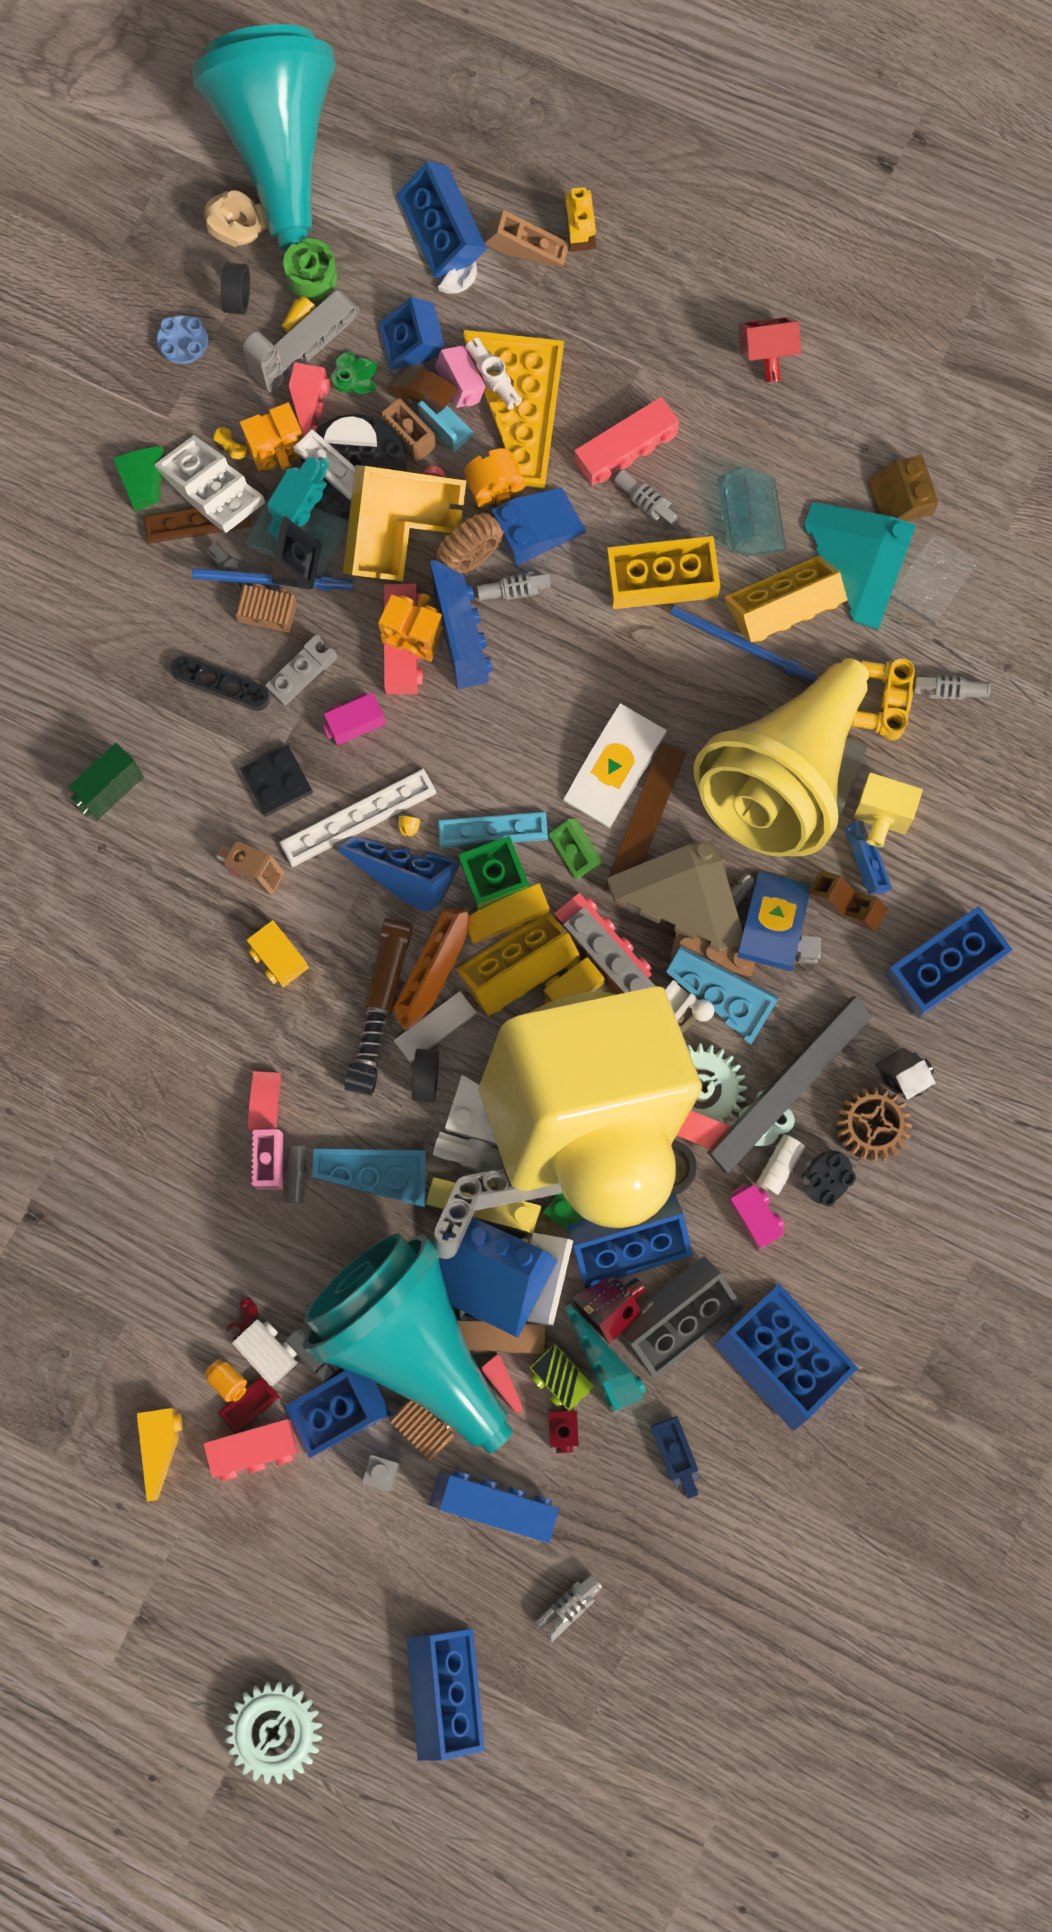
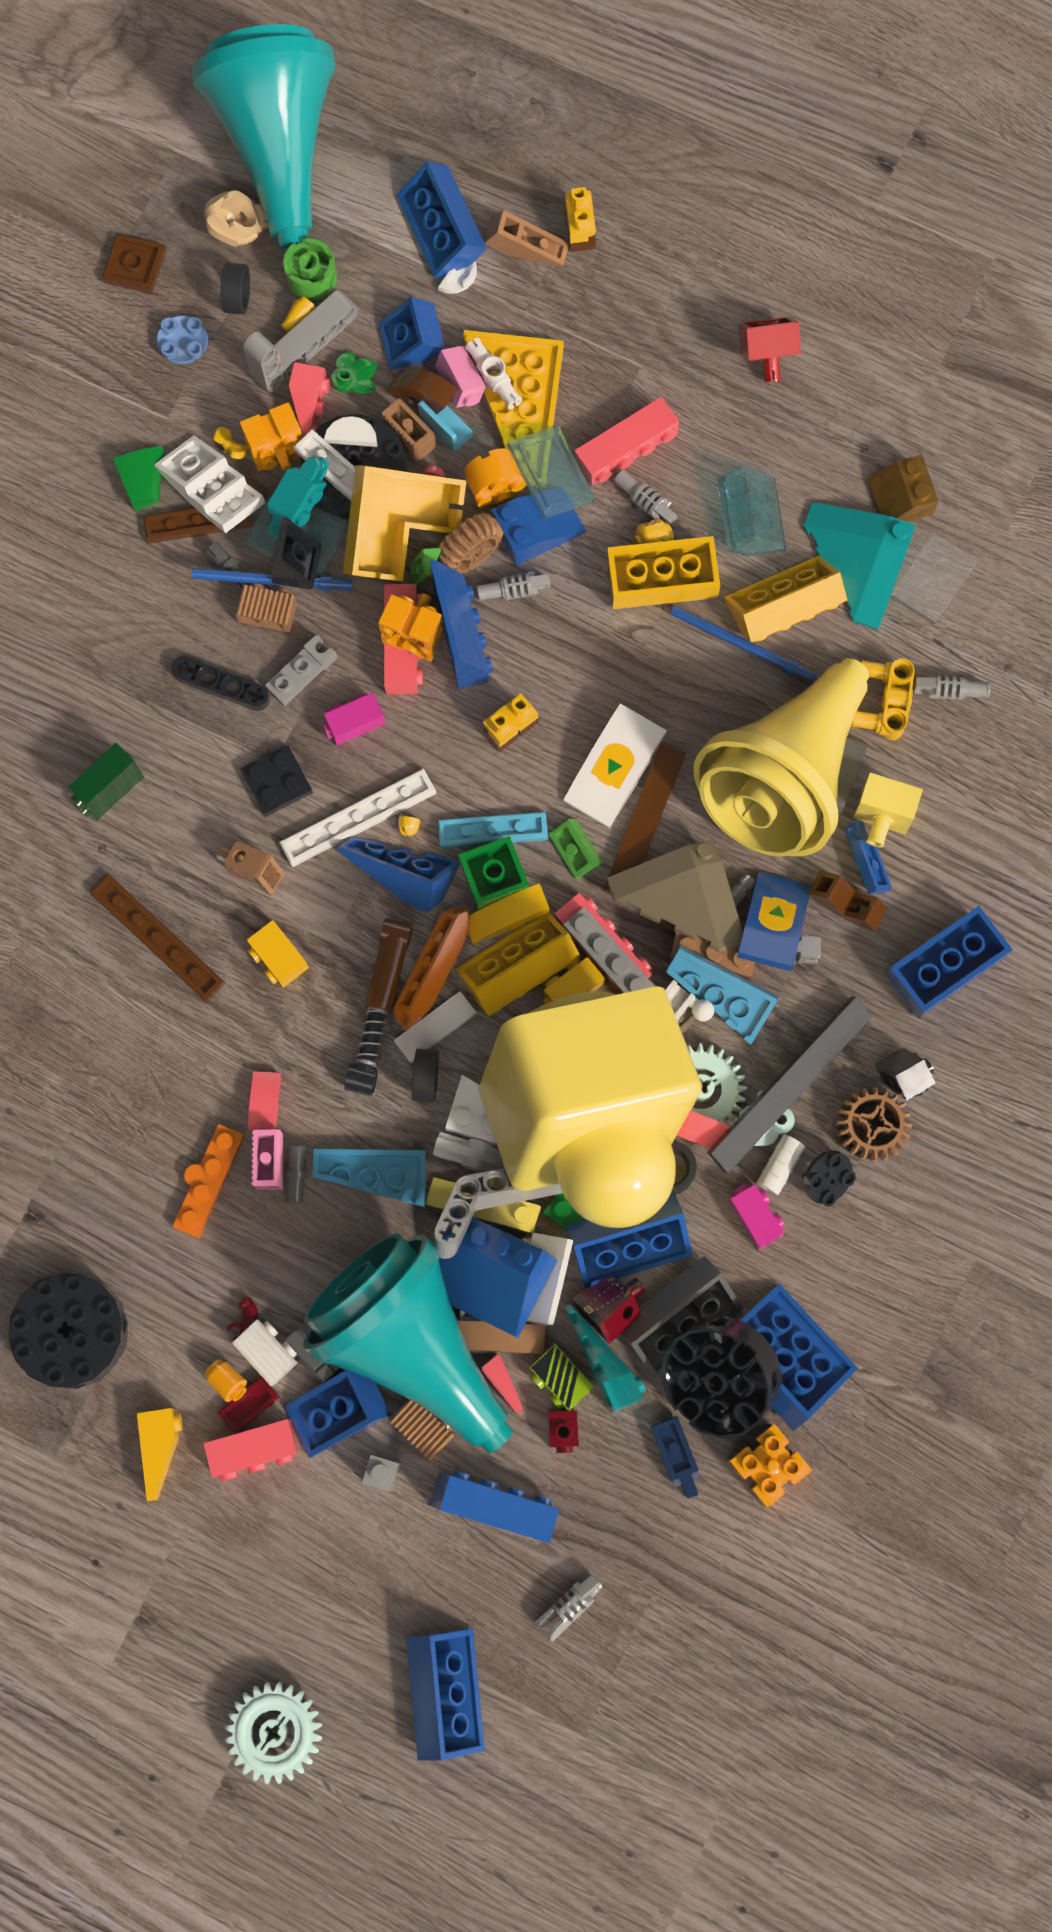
none -> black brick [8,1273,128,1389]
none -> reddish brown tile [89,873,226,1003]
none -> reddish brown tile [102,233,167,294]
none -> orange hinge [172,1124,245,1239]
none -> bright green slope [409,548,441,588]
none -> yellow hips [483,693,539,753]
none -> clear light blue piece [507,426,596,519]
none -> yellow head [632,519,674,545]
none -> black brick [661,1316,782,1438]
none -> light orange brick [727,1424,812,1508]

